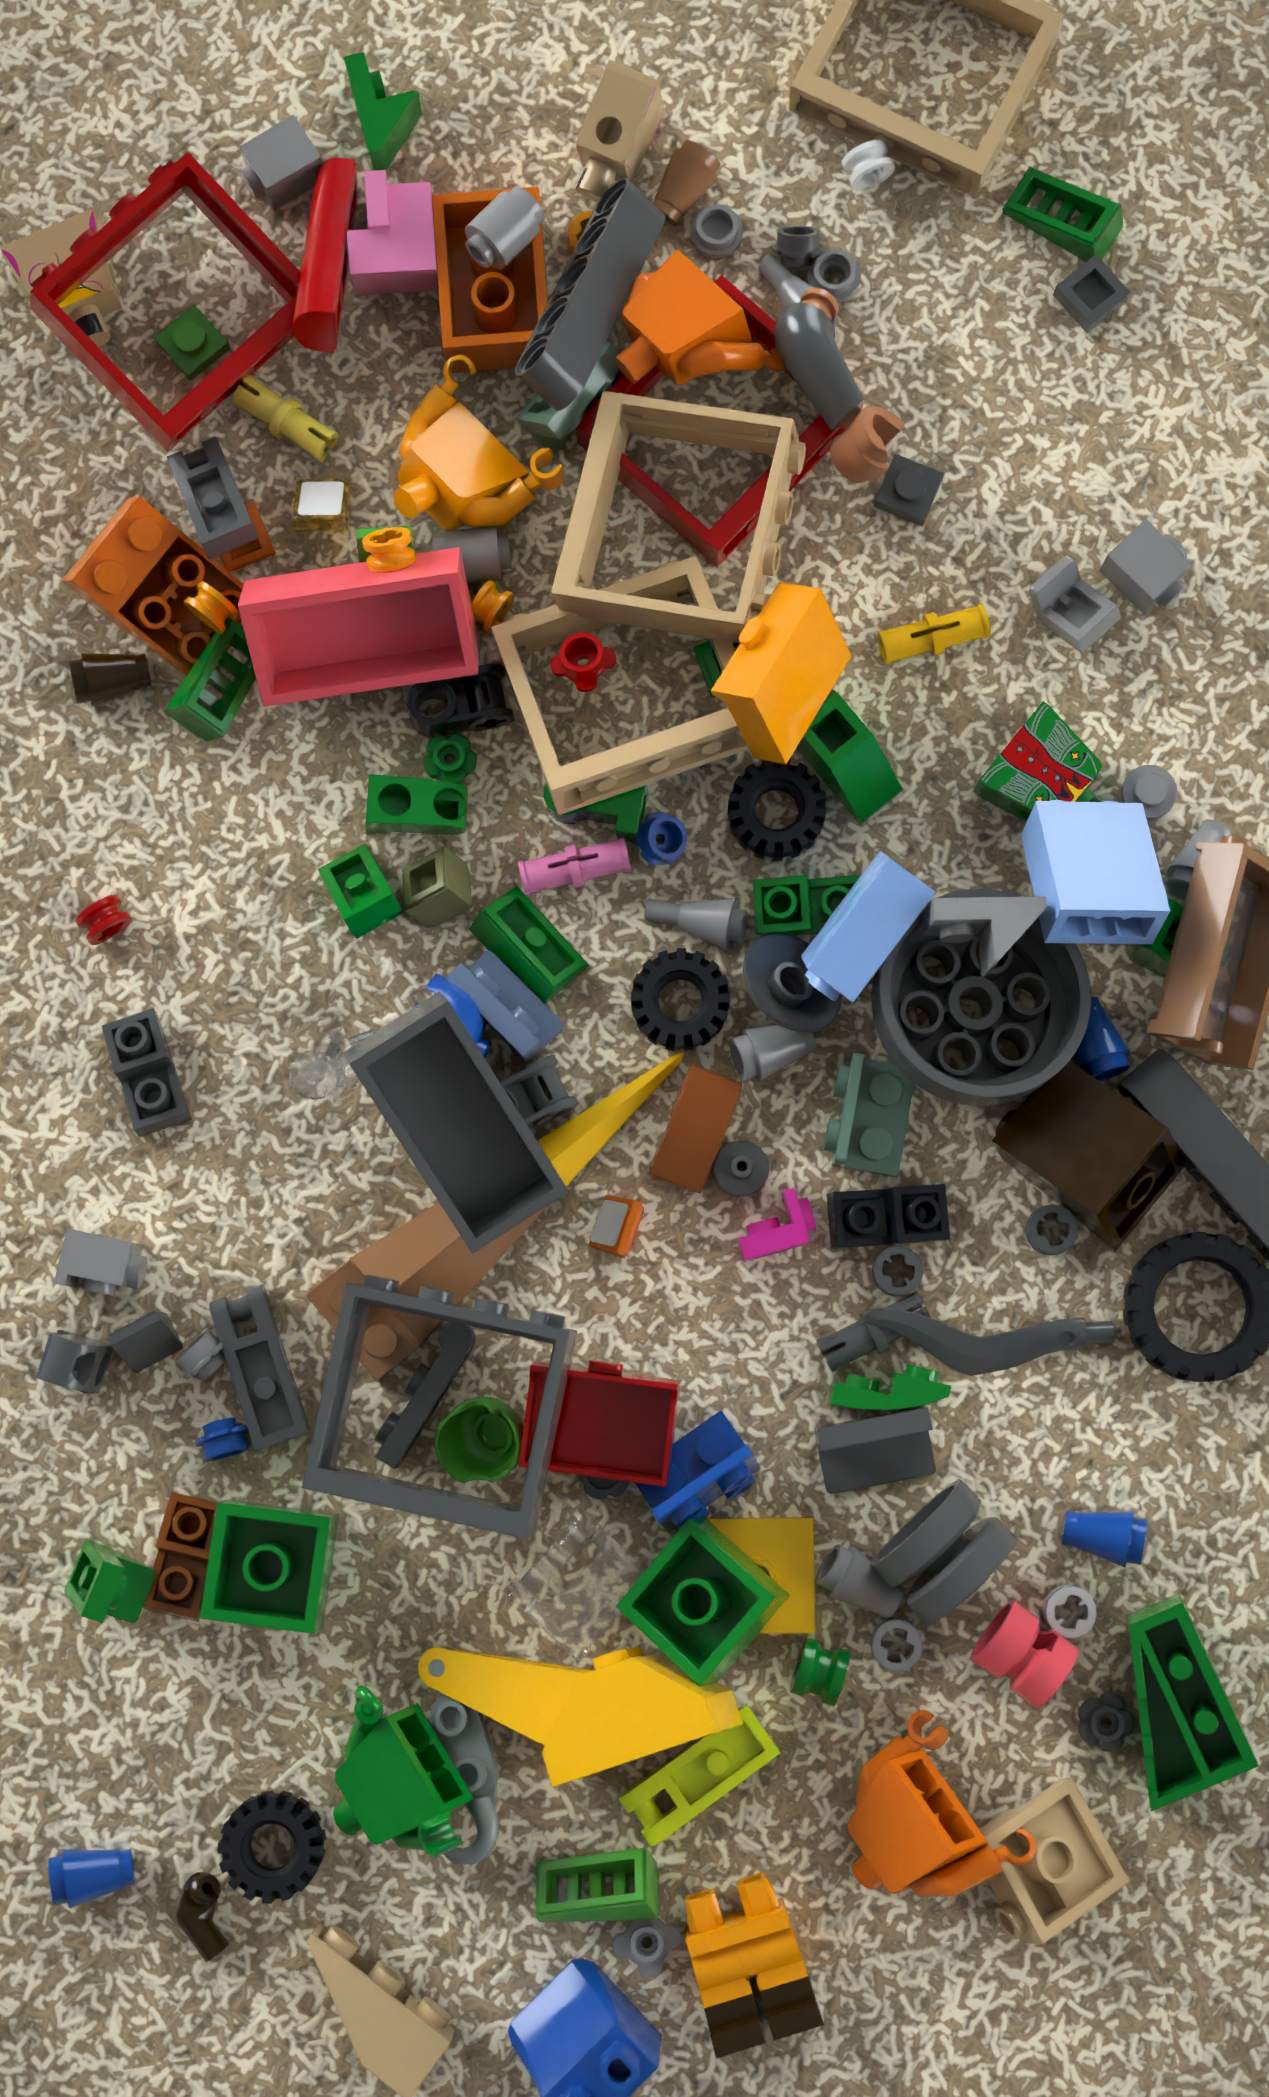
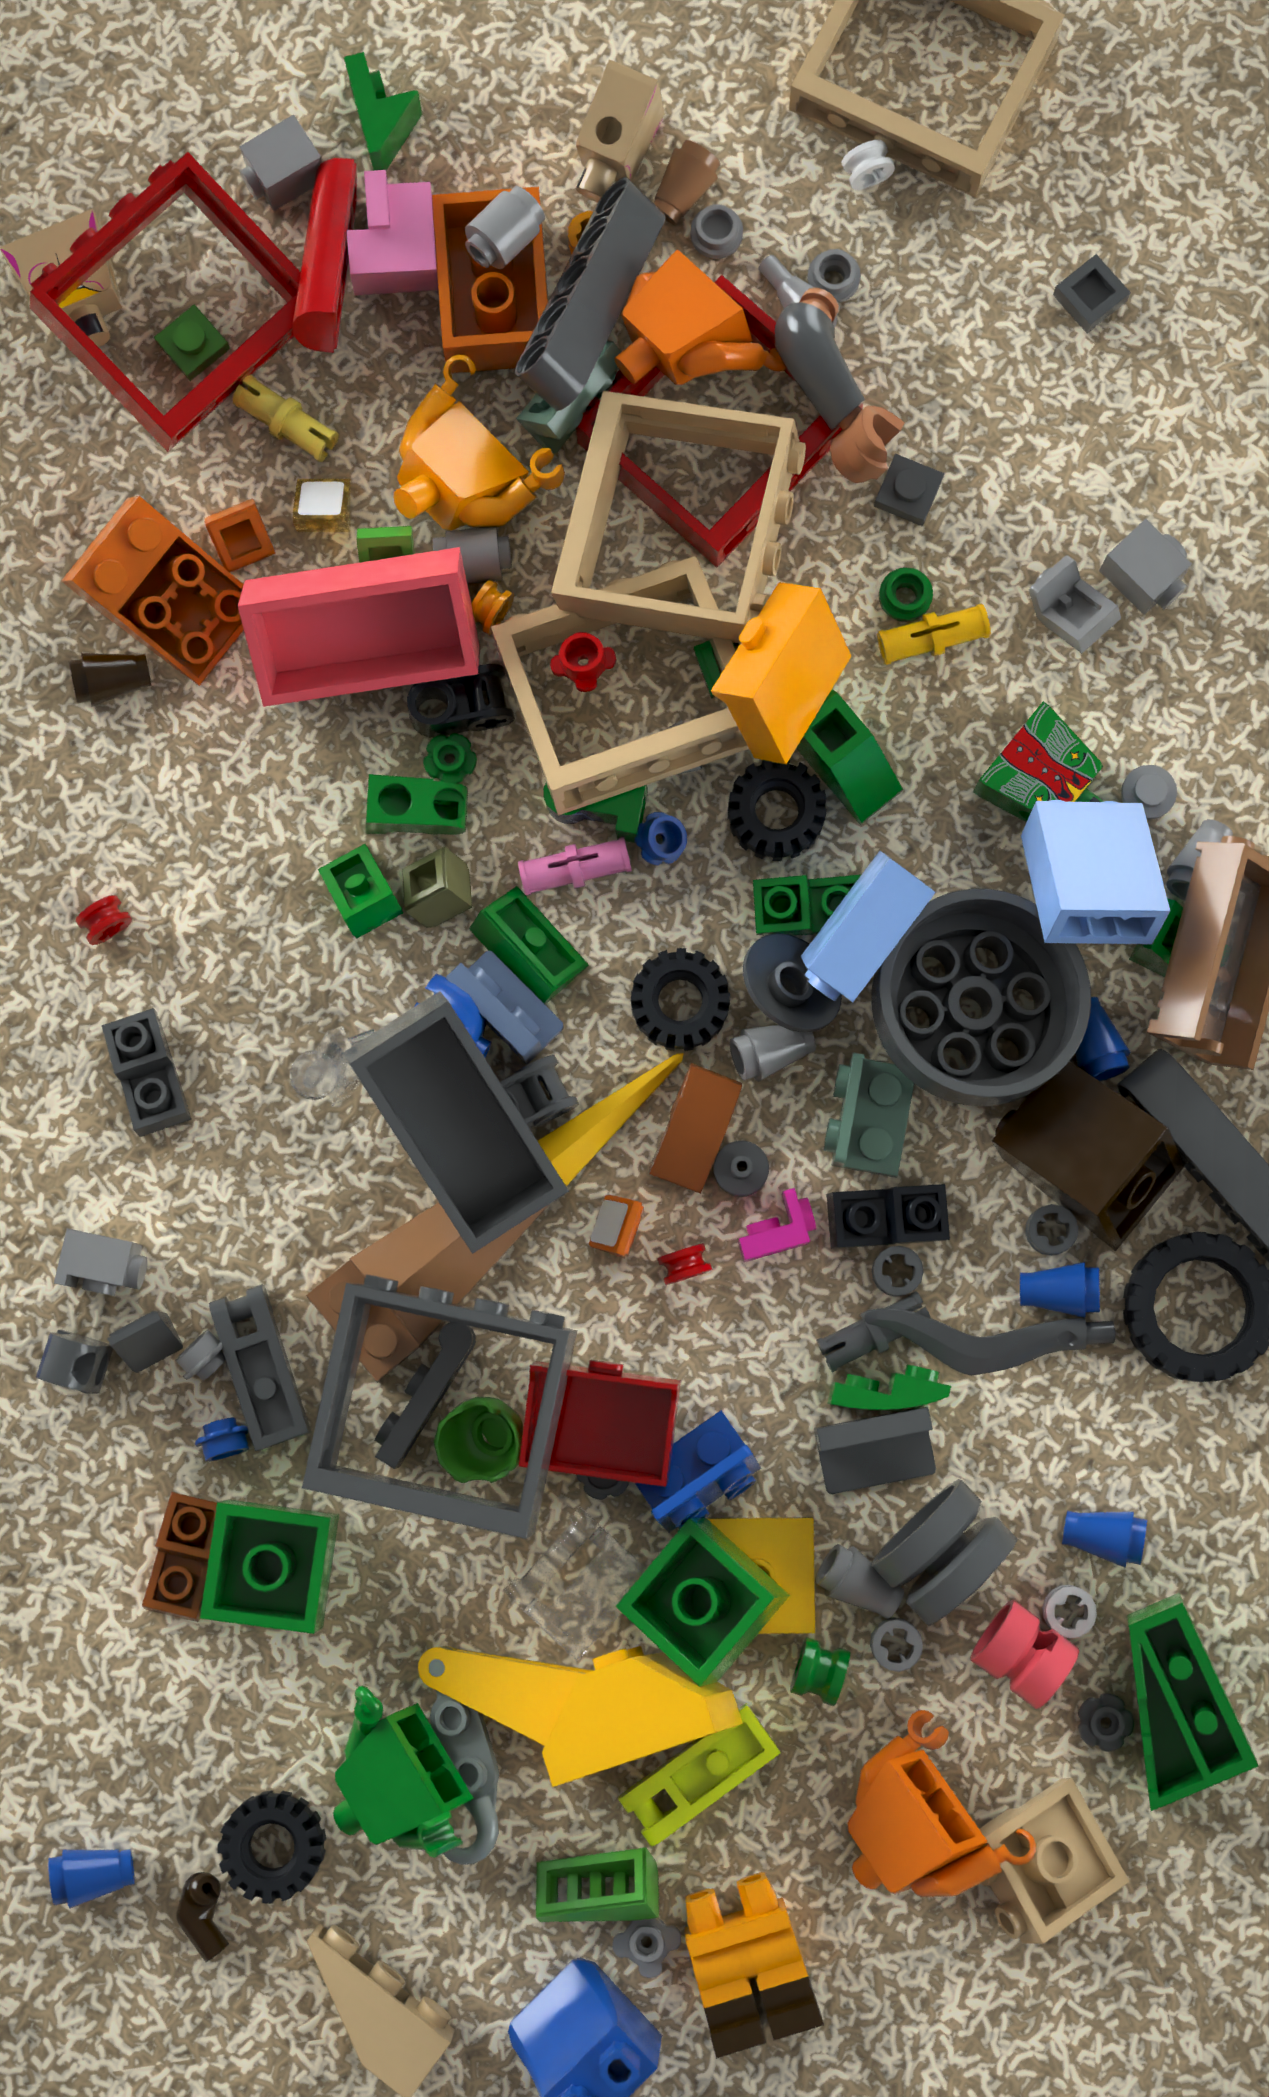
green slope [64,1538,156,1623] -> none
green slope [165,618,256,741] -> none
dark grey plate [167,436,259,559] -> none
light orange bush [184,581,239,634] -> none
light orange bush [362,527,416,573] -> none
light grey cone [644,898,748,952] -> none
dark grey plate [771,225,824,267] -> none
light grey slope [921,896,1047,977] -> none
green slope [1002,167,1123,262] -> none
none -> red bush [657,1243,712,1285]
none -> green plate [879,567,933,622]
none -> blue cone [1020,1262,1100,1318]

